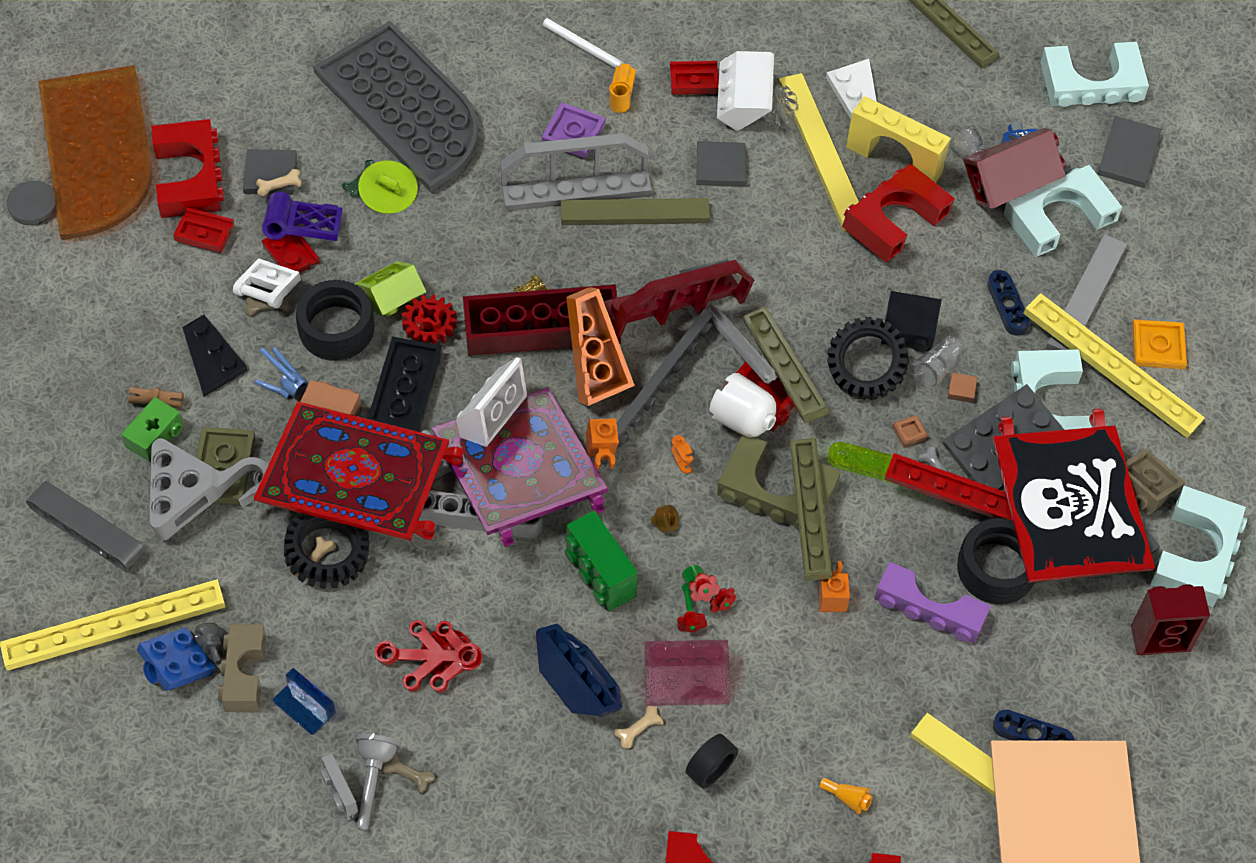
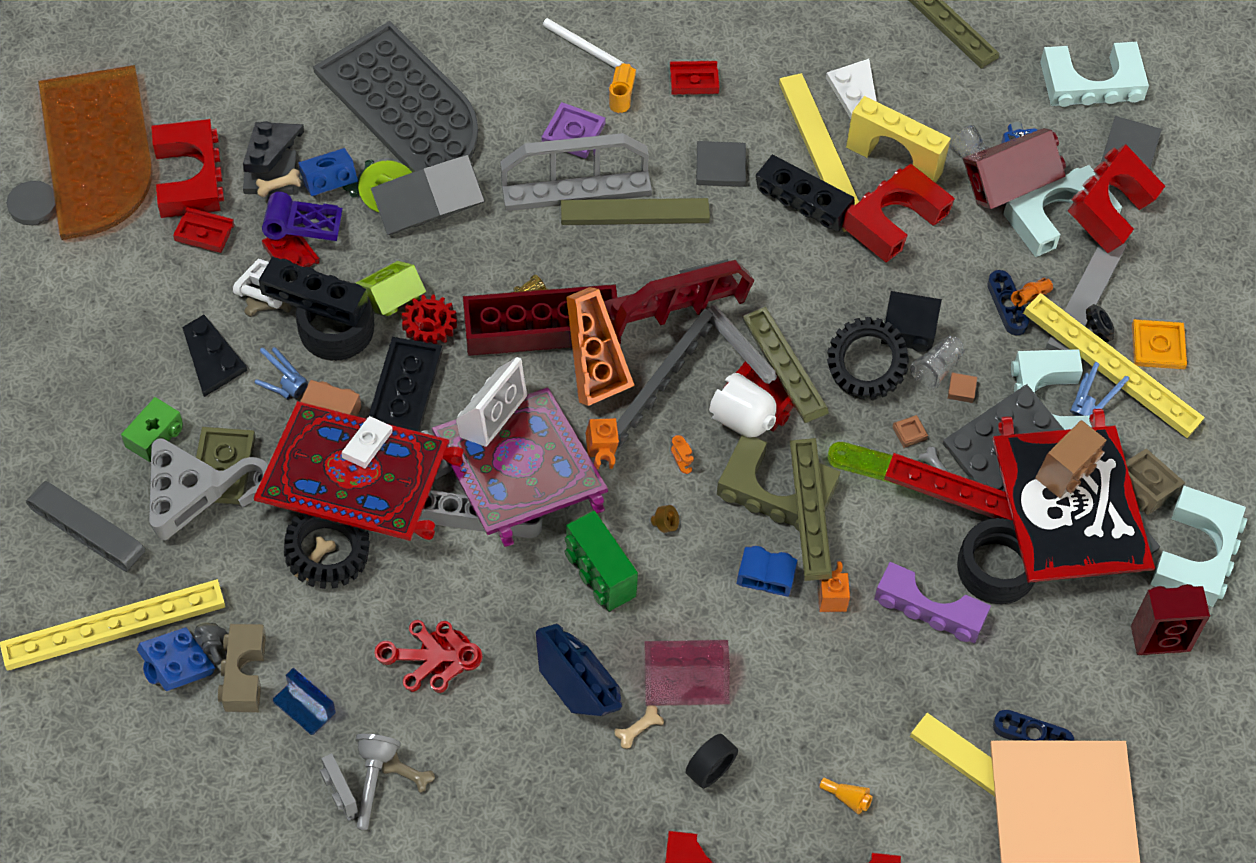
medium nougat pin [128,386,184,409] -> none
red plant [677,565,736,633] -> none
white slope [717,51,774,131] -> none
clear gear [761,84,799,126] -> none
none -> black wing [243,121,304,173]
none -> black brick [259,256,368,327]
none -> blue brick [298,148,358,196]
none -> white plate [342,416,392,468]
none -> slope [371,155,485,235]
none -> blue brick [736,546,798,597]
none -> black brick [756,154,855,232]
none -> orange pin [1011,278,1053,307]
none -> medium nougat brick [1035,420,1107,498]
none -> red arch [1067,144,1165,253]
none -> medium blue plant [1070,362,1129,416]
none -> black gear [1086,304,1114,343]

